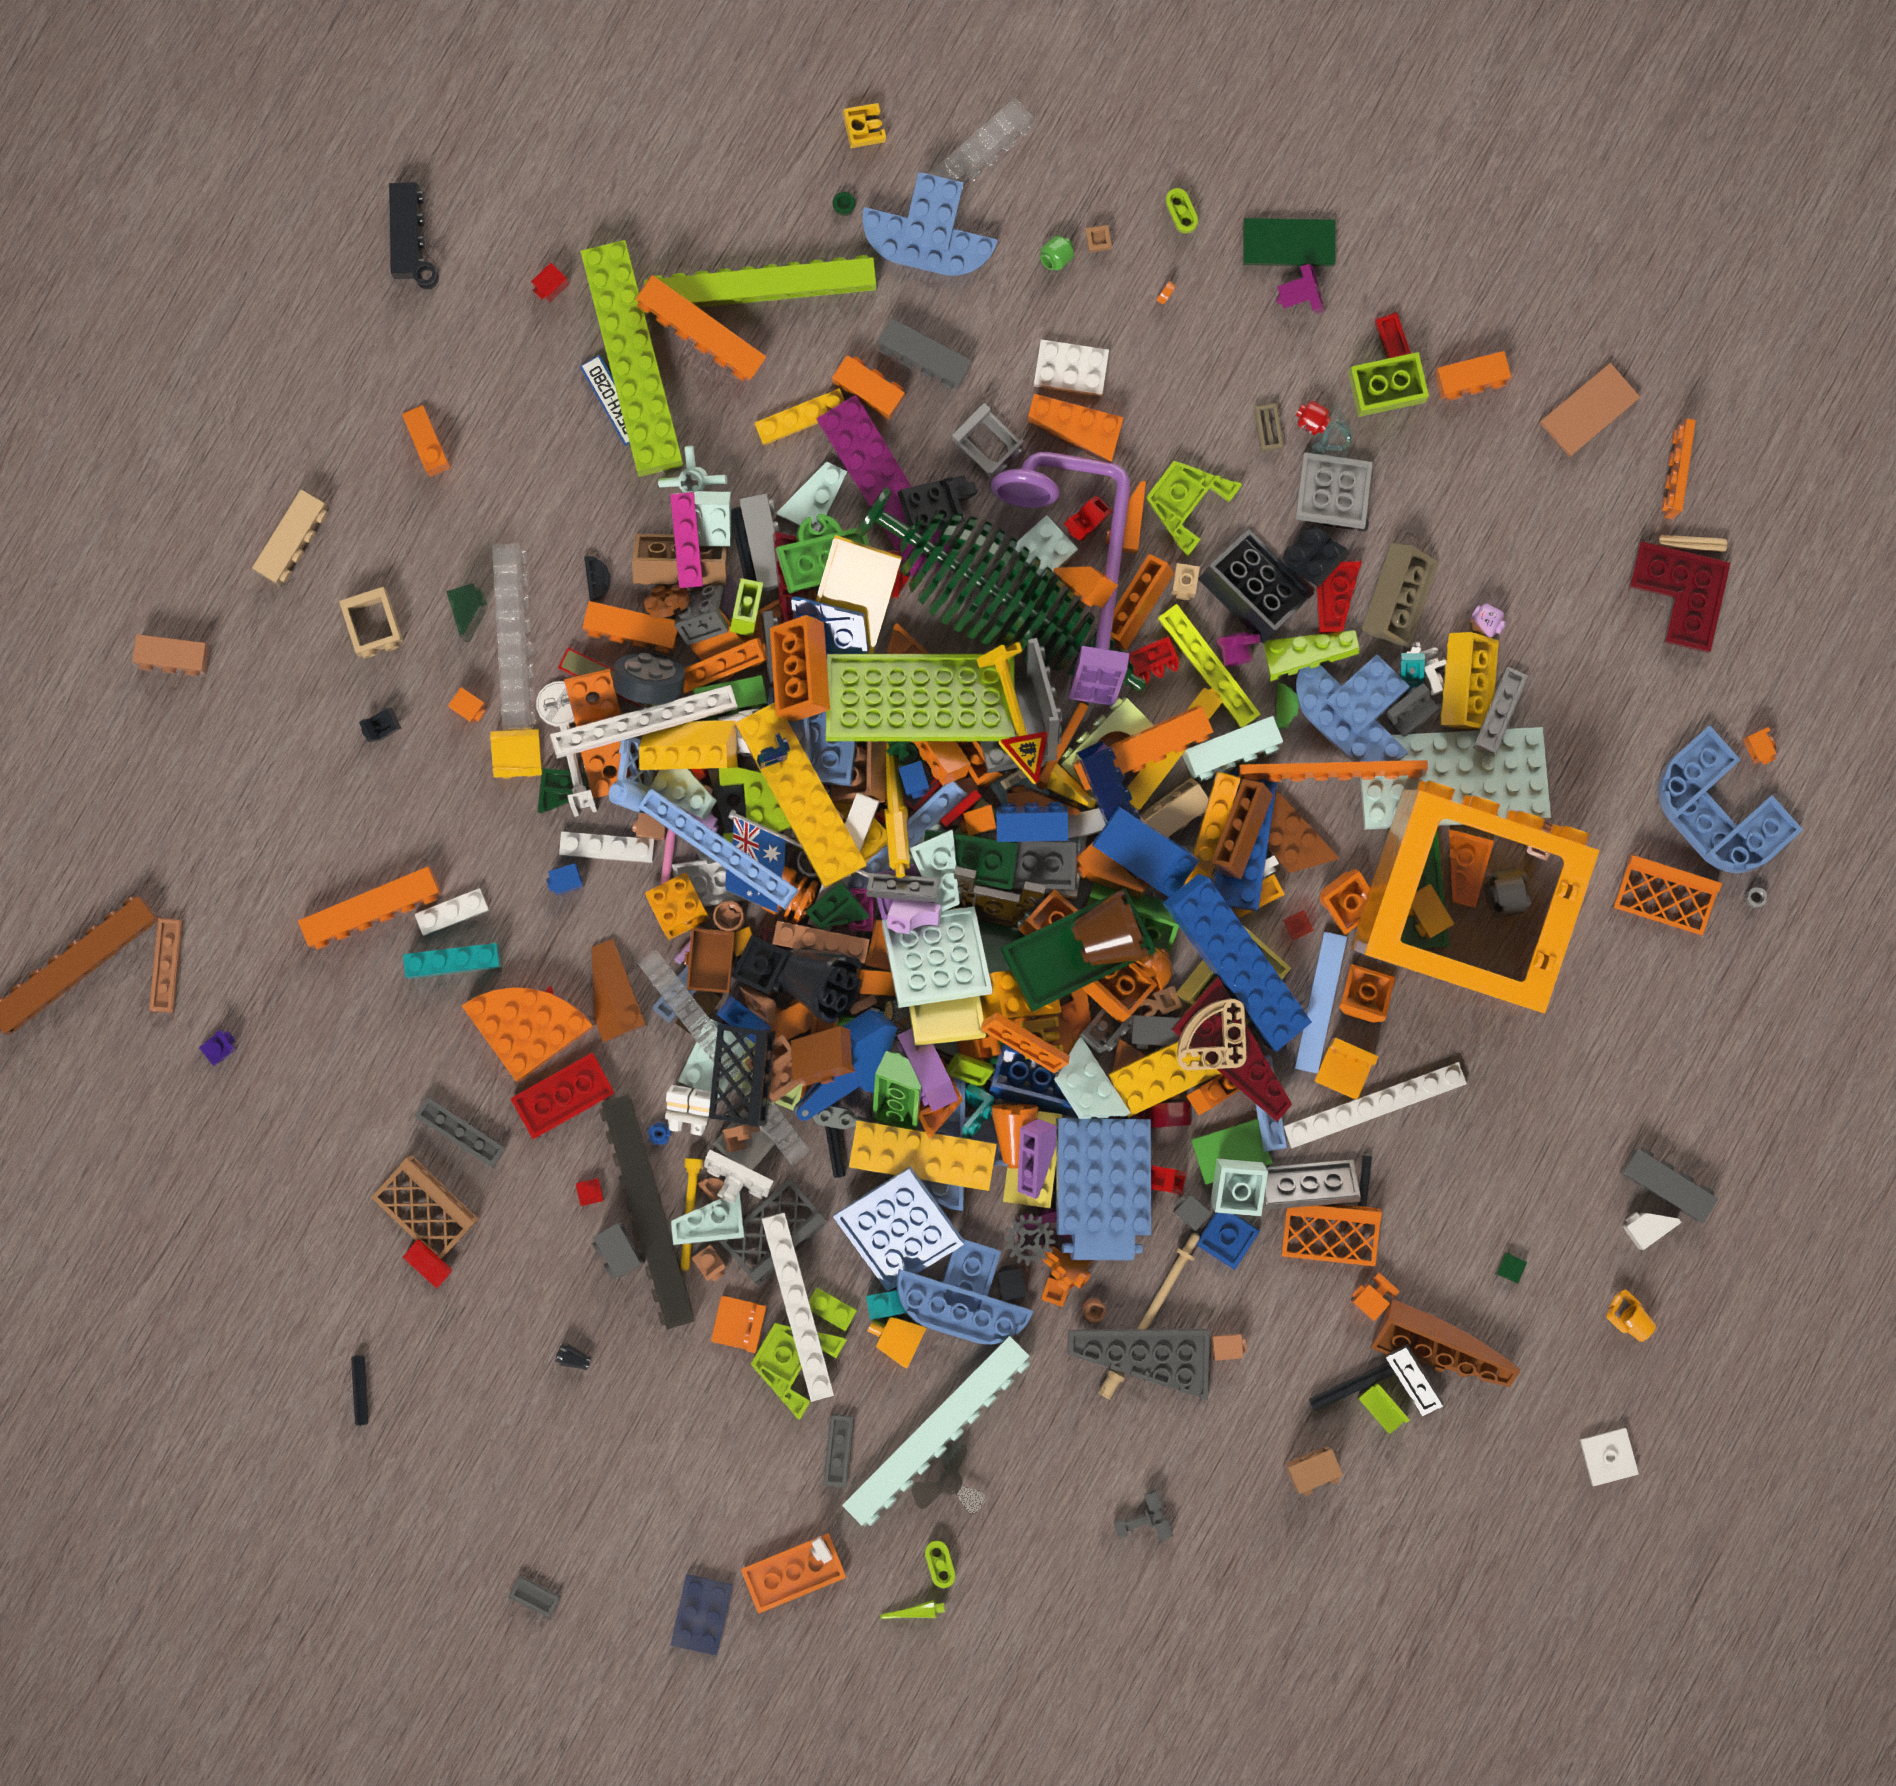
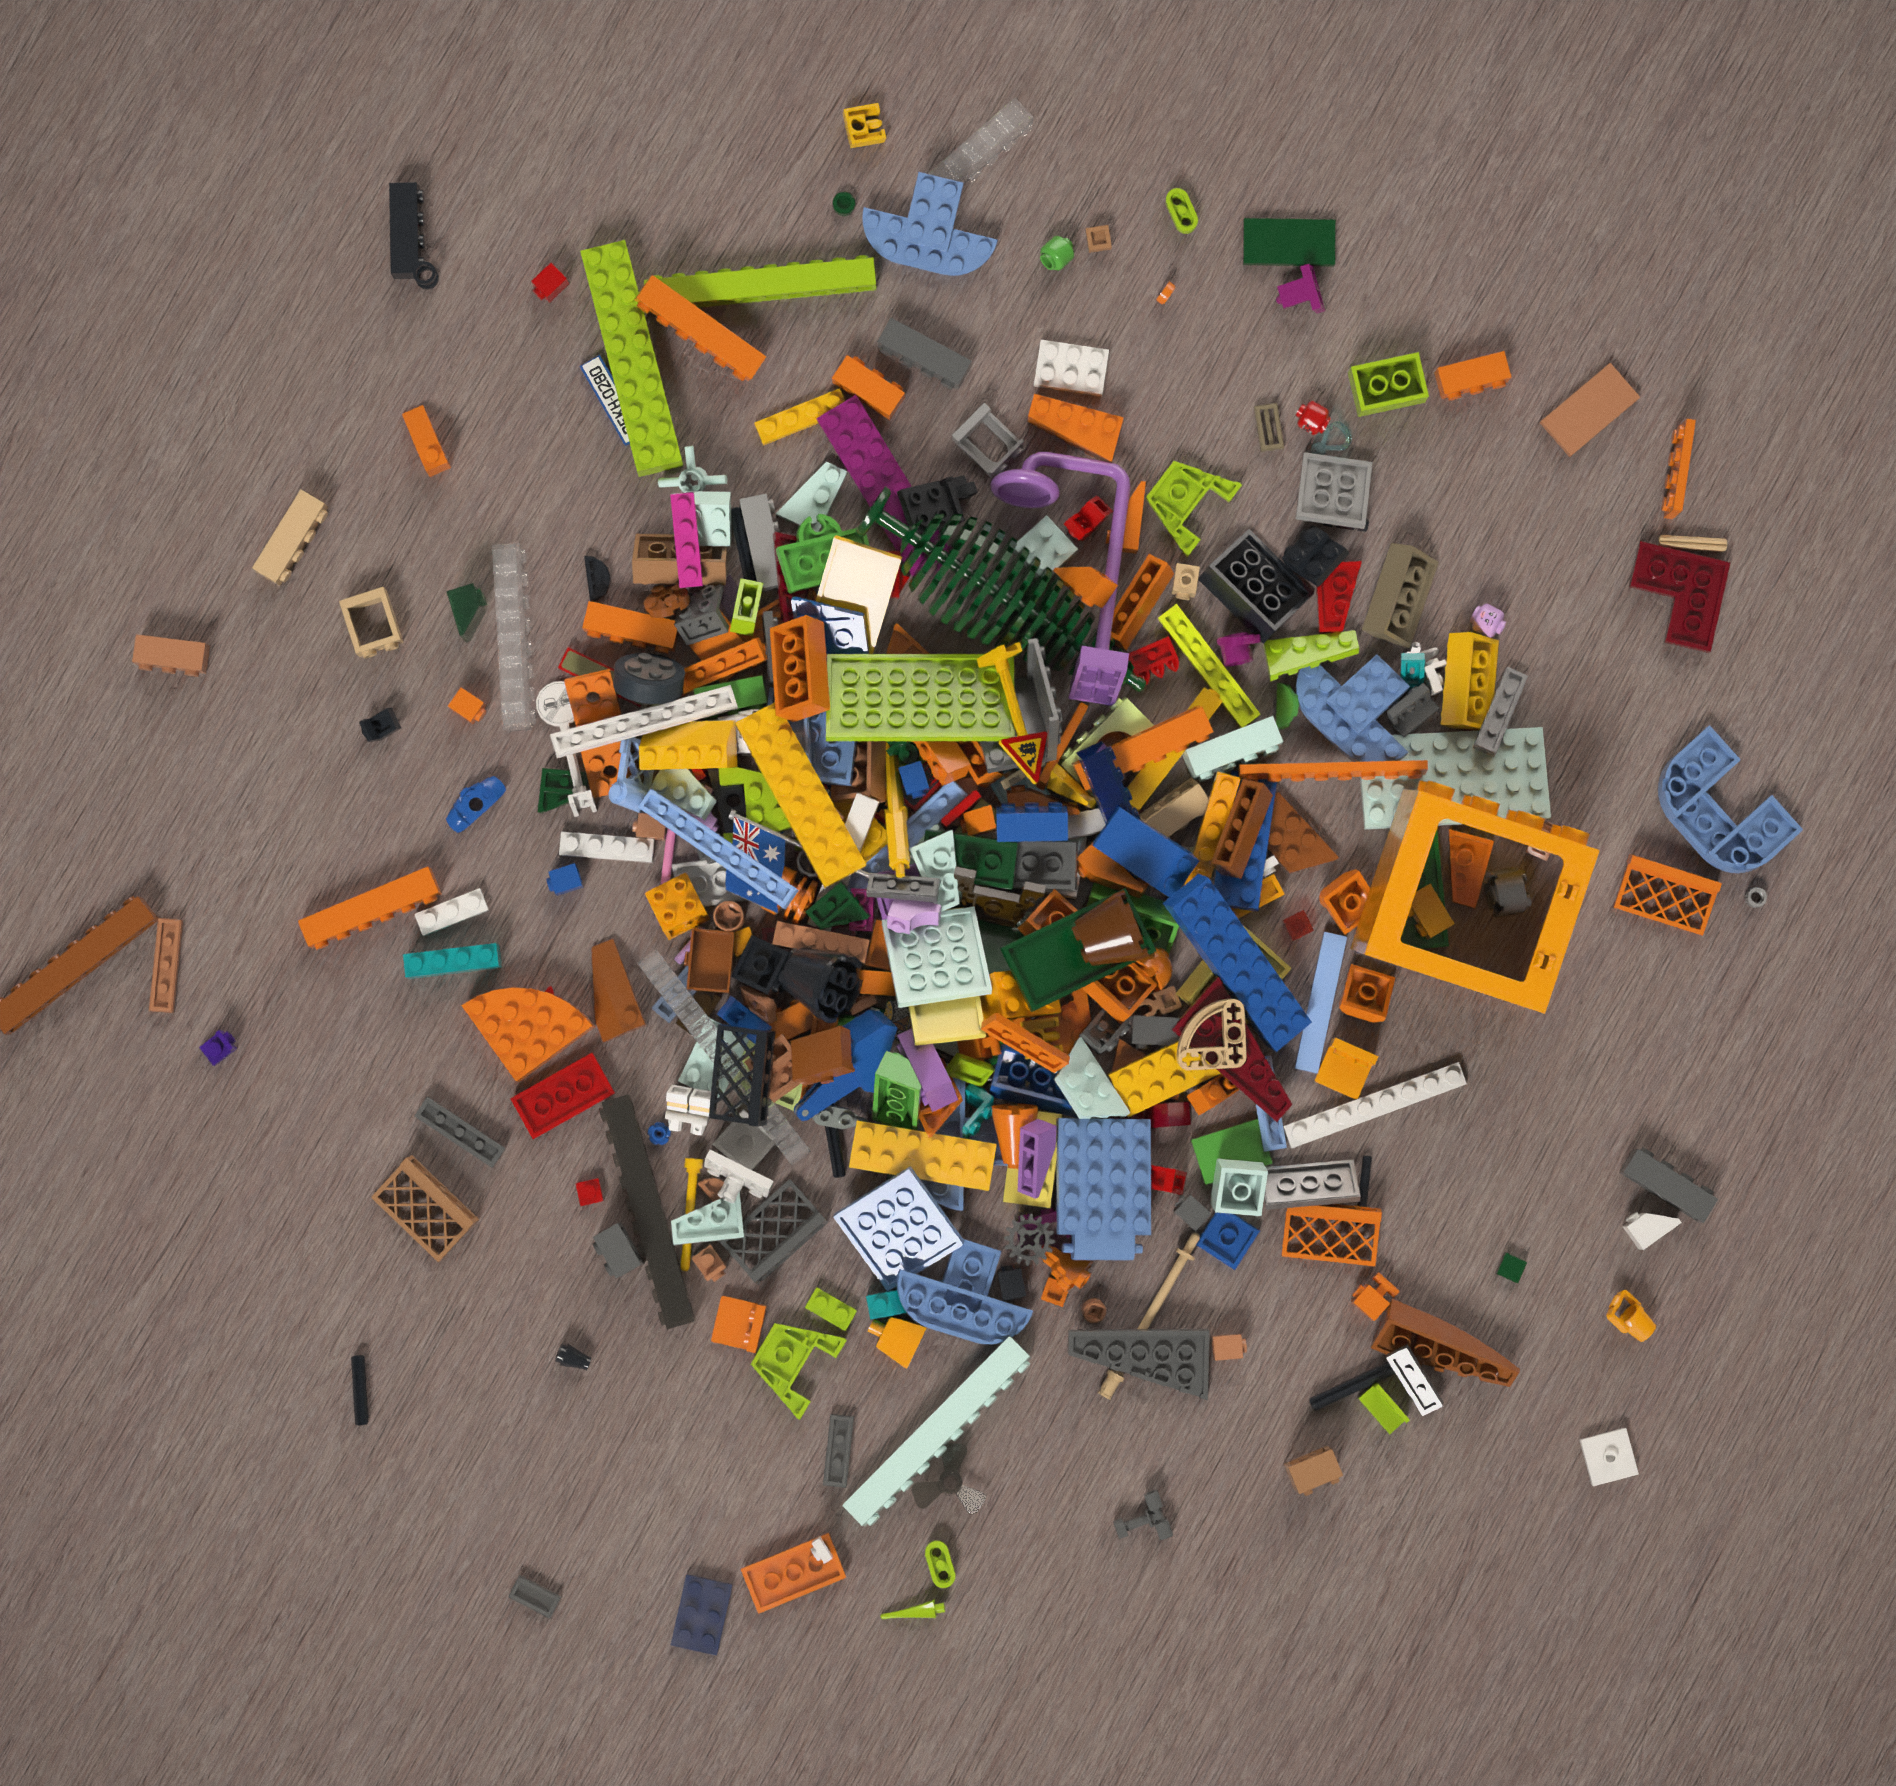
red tile [403,1239,453,1289] -> none
yellow slope [490,729,542,779] -> none
nougat bracket [723,1124,760,1153] -> none
bracket [757,733,790,769] -> none
white plate [762,1213,834,1402] -> none
red tile [1374,312,1411,359] -> none
orange brick [1742,727,1777,765] -> none
none -> blue piece [446,776,506,833]

